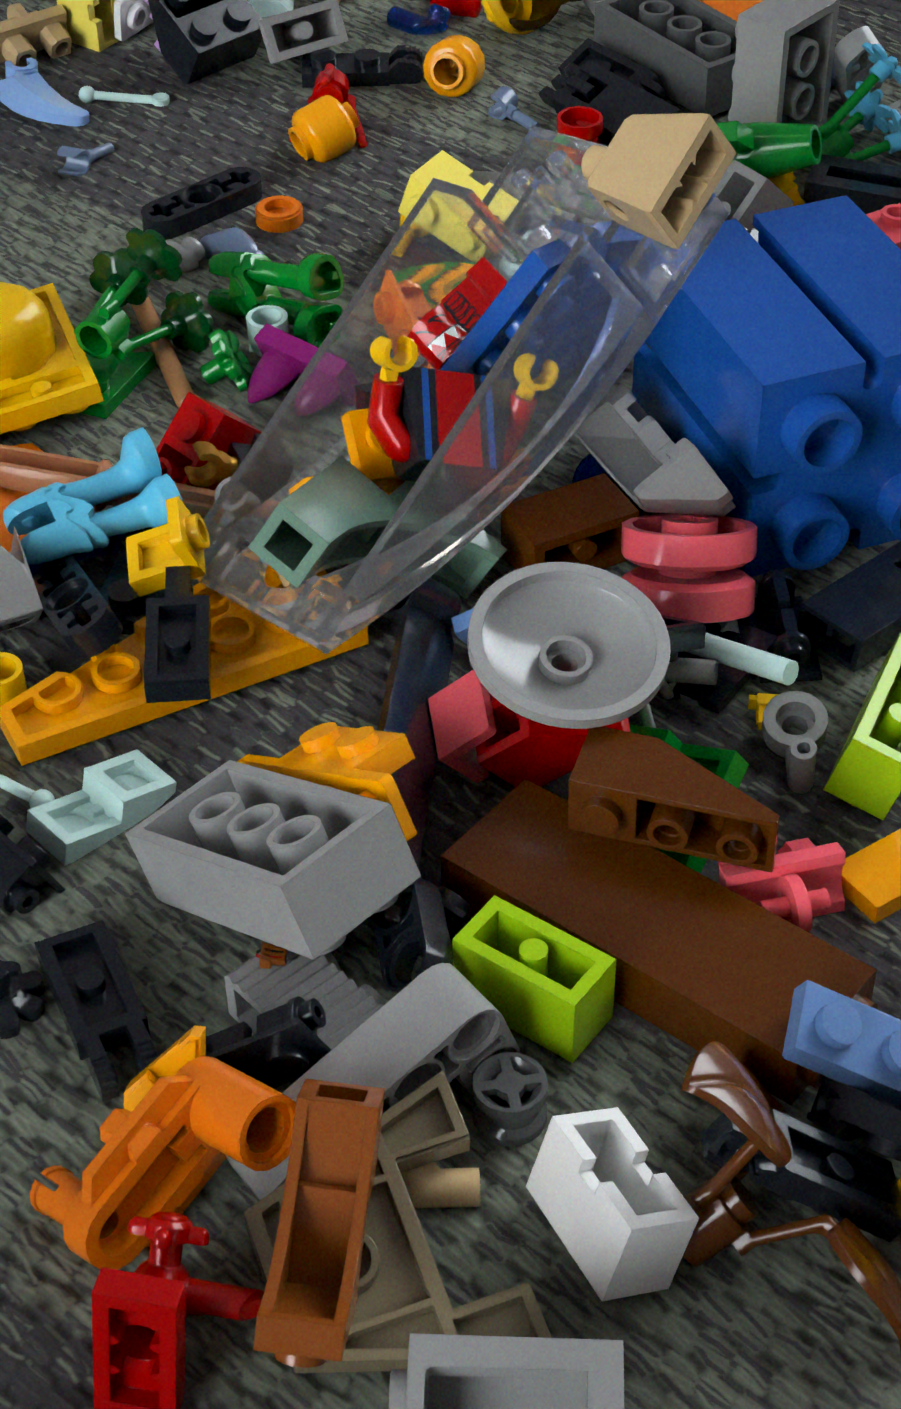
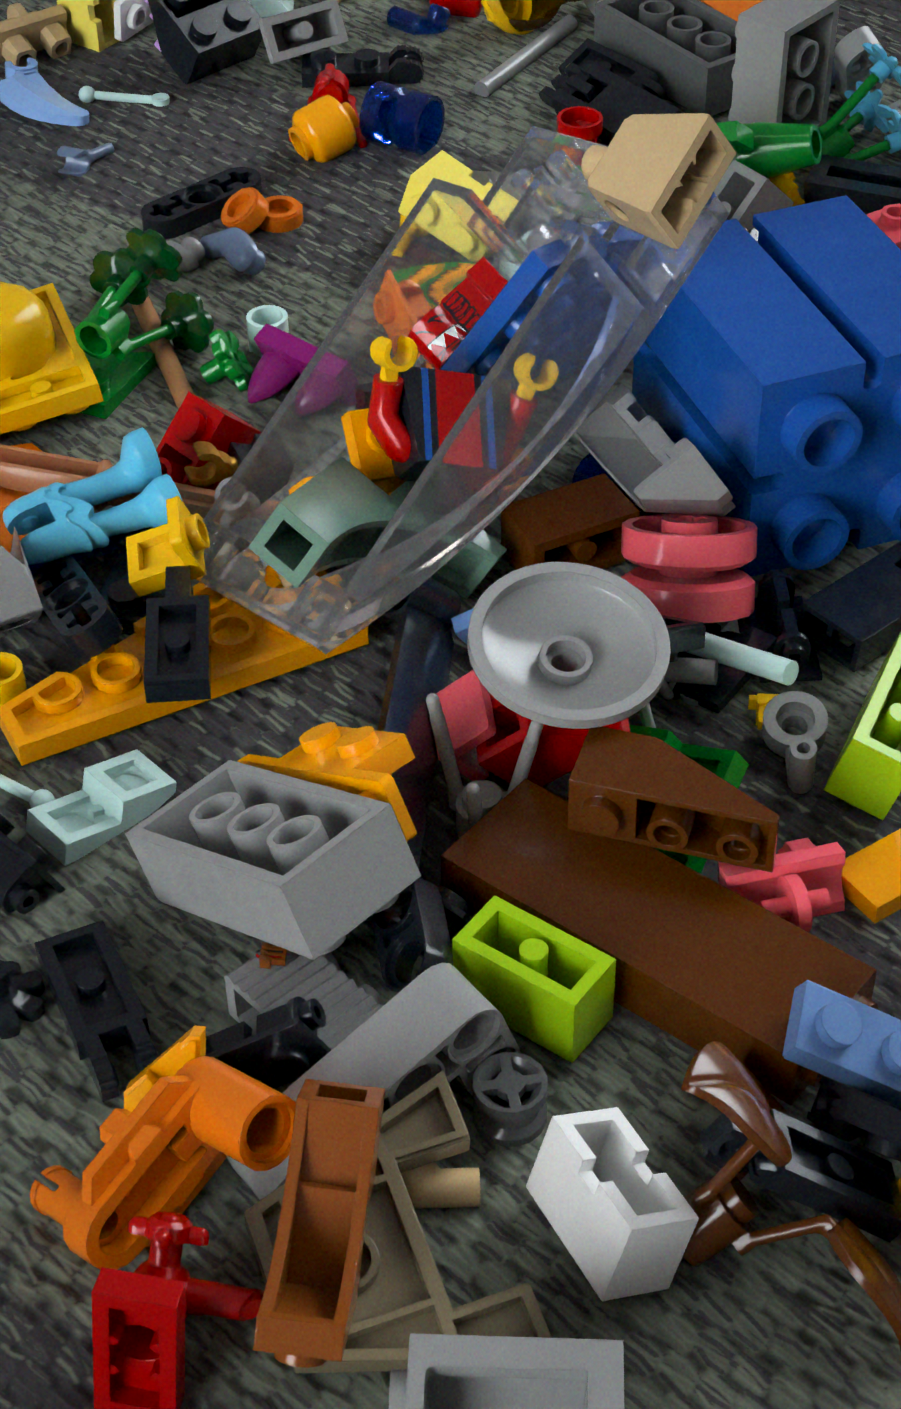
green piece [207,251,344,349] -> none
light orange head [423,35,485,97] -> none
sand blue hand [488,86,540,132] -> none
none -> orange tile [221,187,269,234]
none -> clear blue wheel [360,81,445,155]
none -> light grey plant [426,693,544,838]
none -> light grey bar [474,14,578,97]

